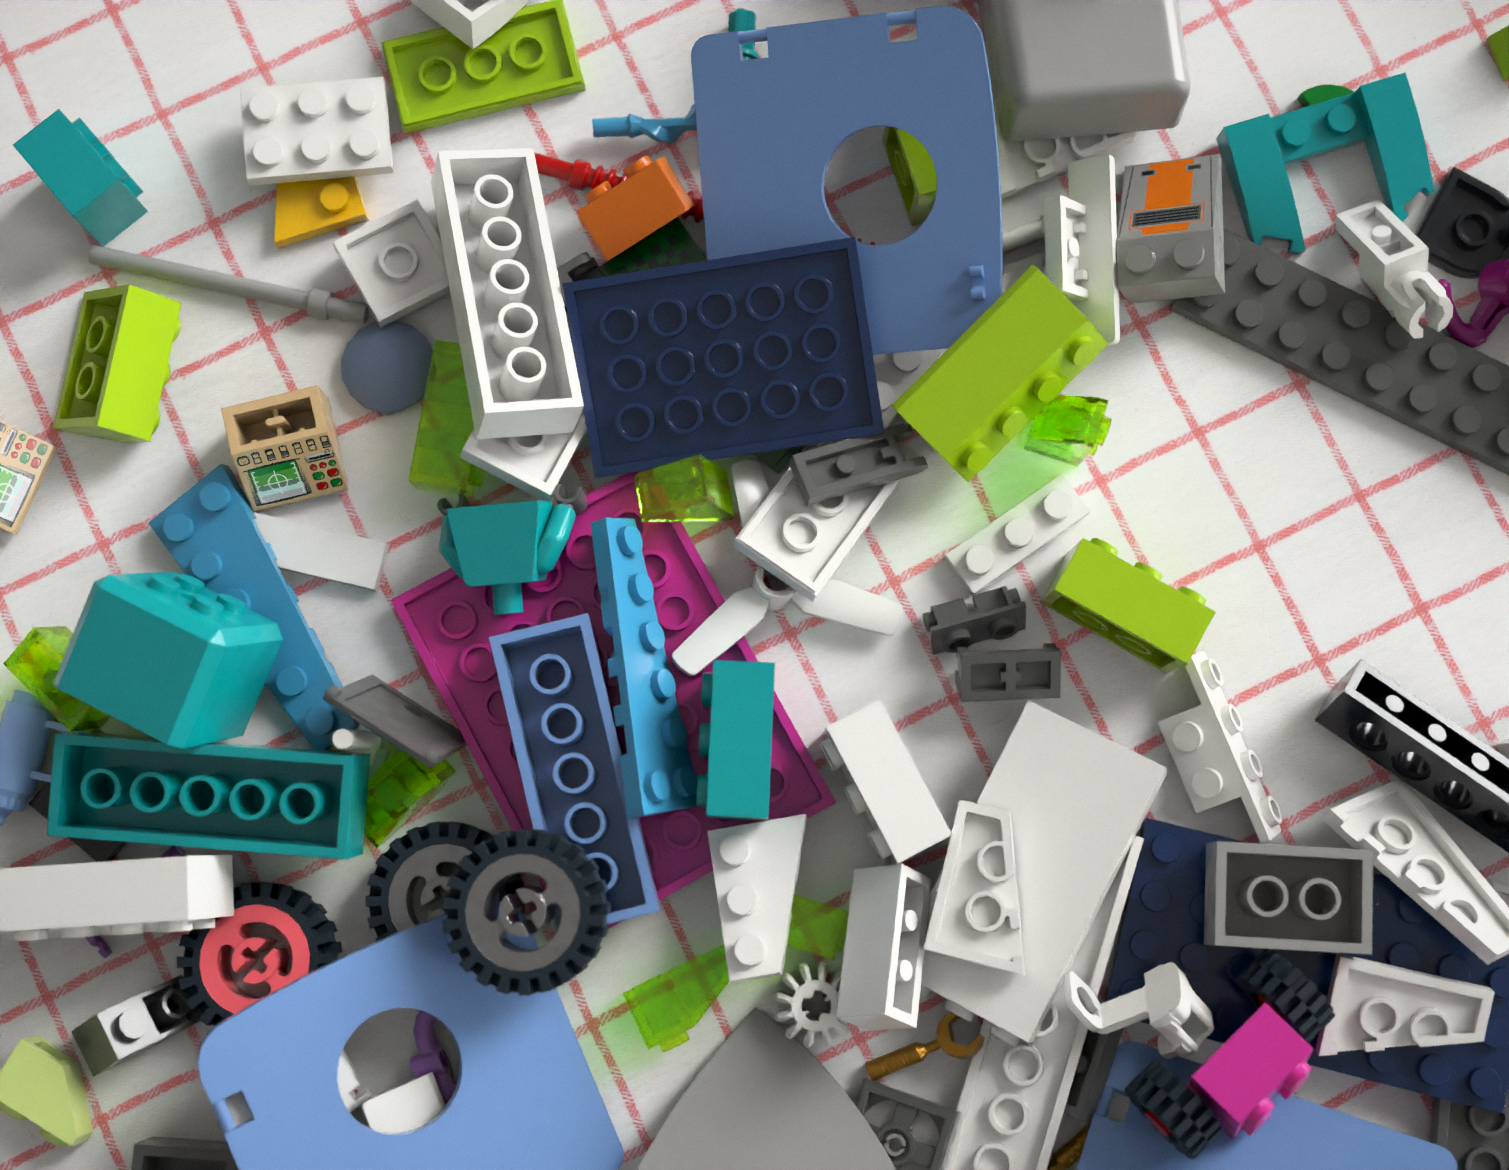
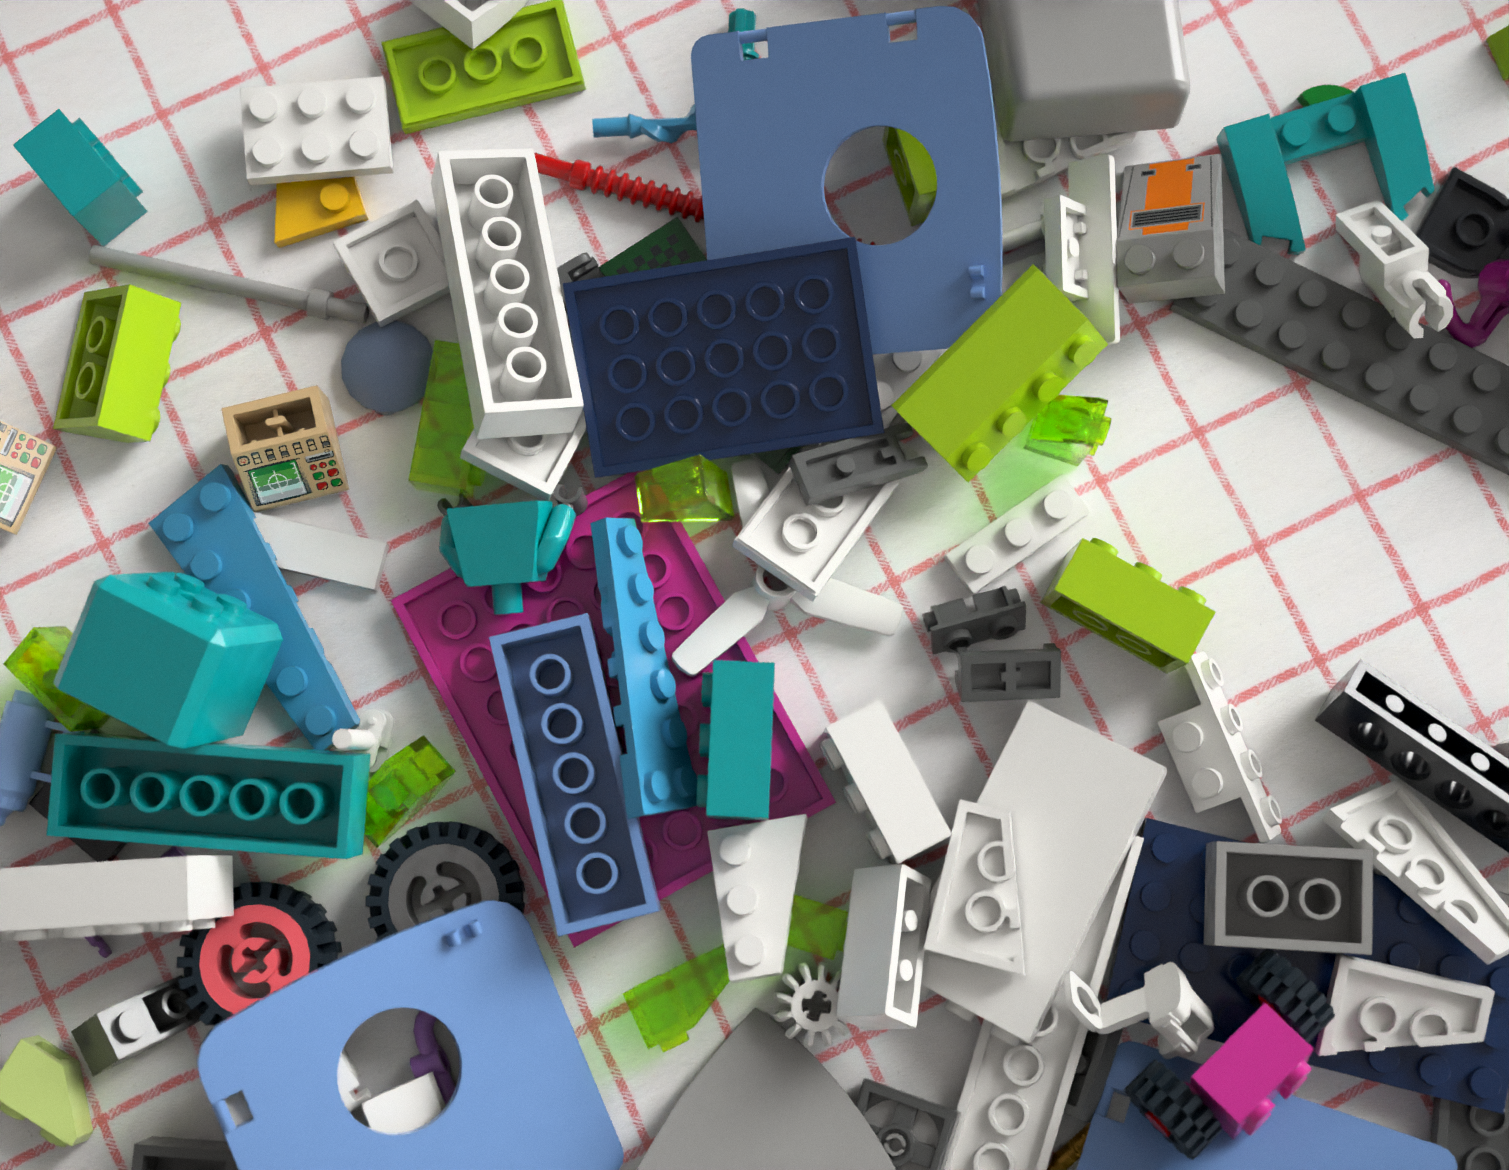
dark grey container [323,674,467,769] -> none
wheel [442,829,611,996] -> none
orange brick [576,155,694,261] -> none
pearl gold piece [865,1012,985,1081] -> none

